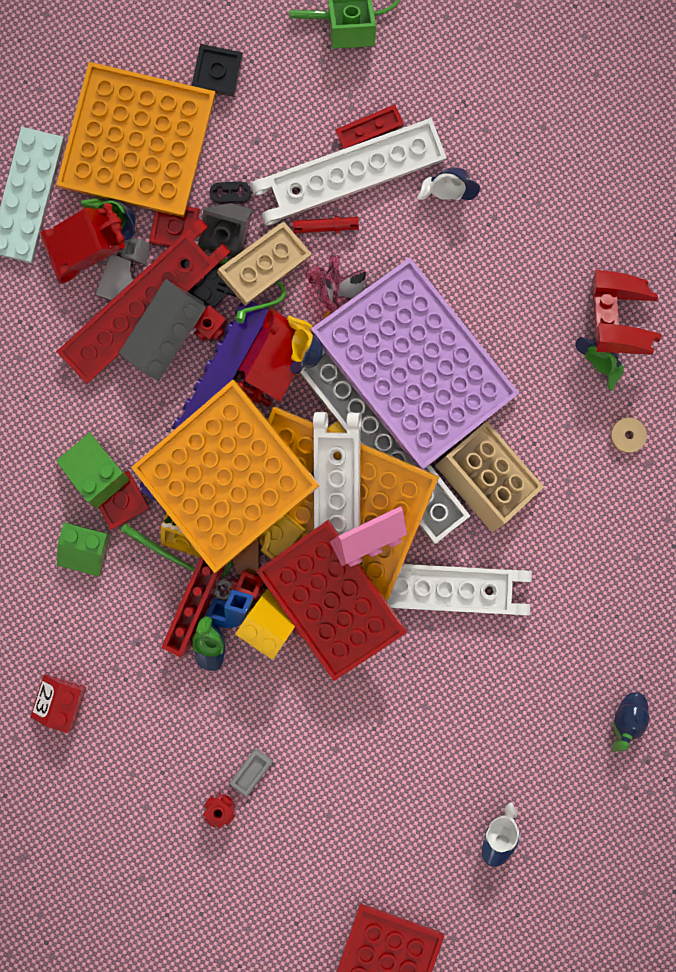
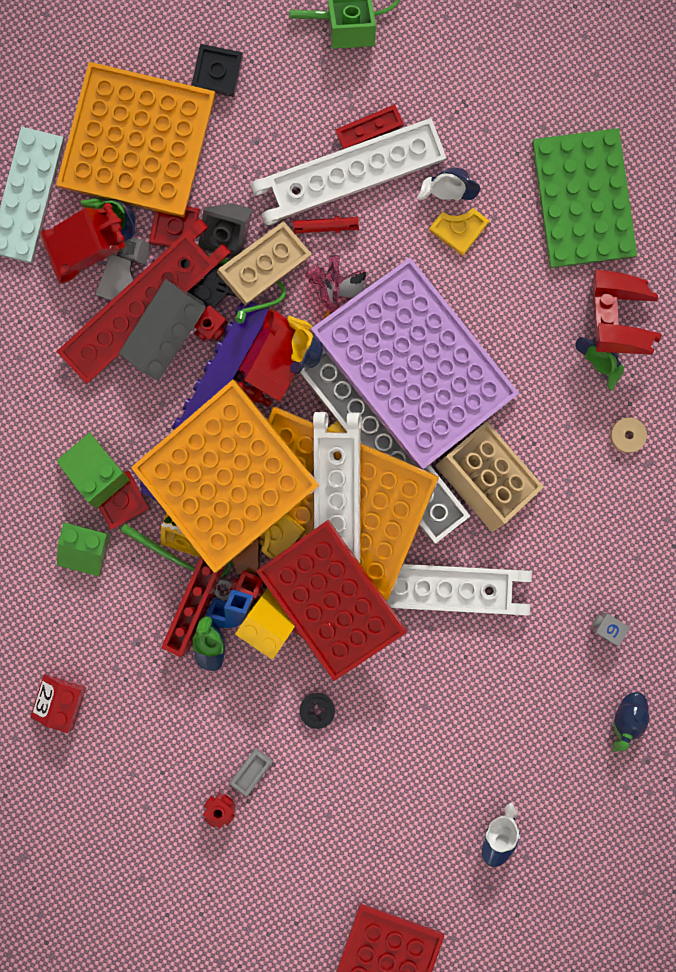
black beam [210,182,251,204] -> none
bright pink slope [330,506,407,567] -> none
none -> black gear [300,693,335,729]
none -> yellow tile [429,208,490,256]
none -> bright green plate [532,128,637,269]
none -> light grey brick [592,613,630,647]

